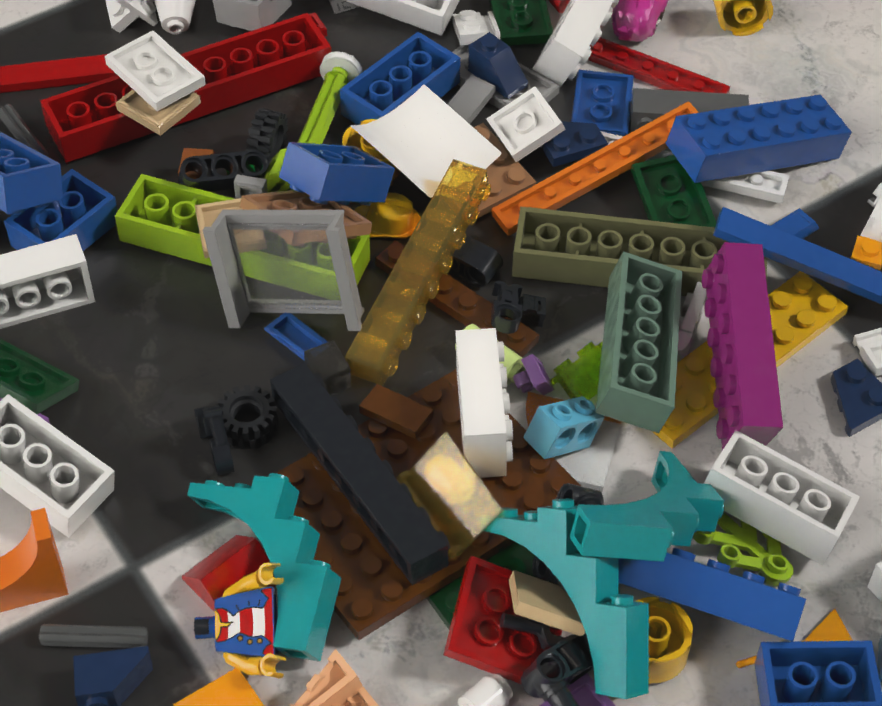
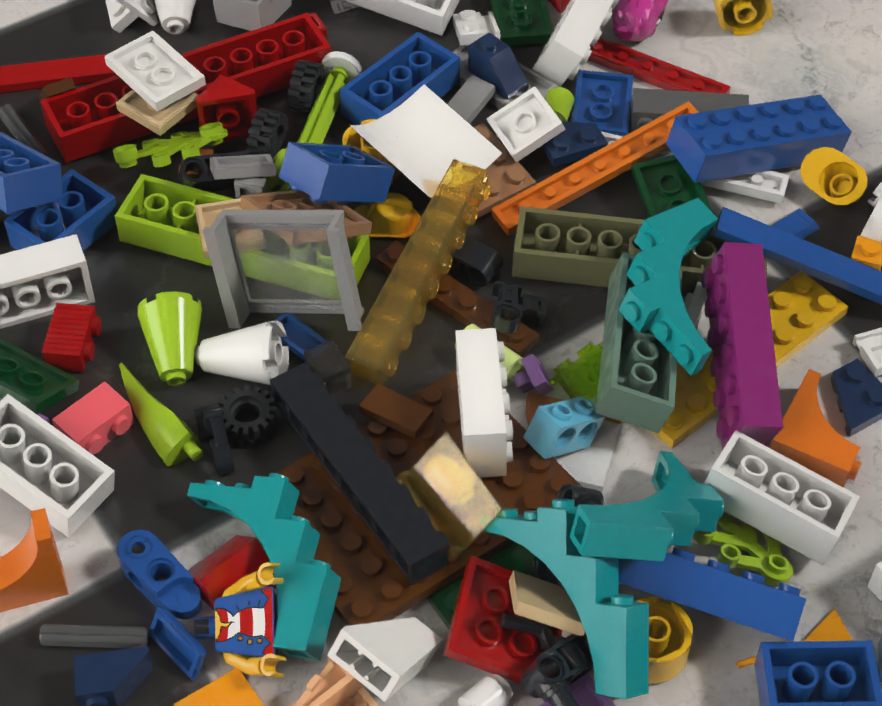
none -> reddish brown tile [39,77,76,100]
none -> red brick [42,303,102,374]
none -> coral brick [52,382,134,455]
none -> lime plant [113,122,228,168]
none -> blue piece [117,530,202,620]
none -> lime piece [119,362,204,466]
none -> lime cone [137,291,202,386]
none -> blue tile [148,607,208,681]
none -> white cone [195,320,289,385]
none -> red slope [196,74,257,142]
none -> light grey tile [210,154,276,179]
none -> black tyre [288,60,325,114]
none -> white slope [327,617,443,702]
none -> lime brick [545,87,574,122]
none -> teal arch [619,198,718,376]
none -> orange arch [770,369,862,488]
none -> yellow piece [800,147,868,205]

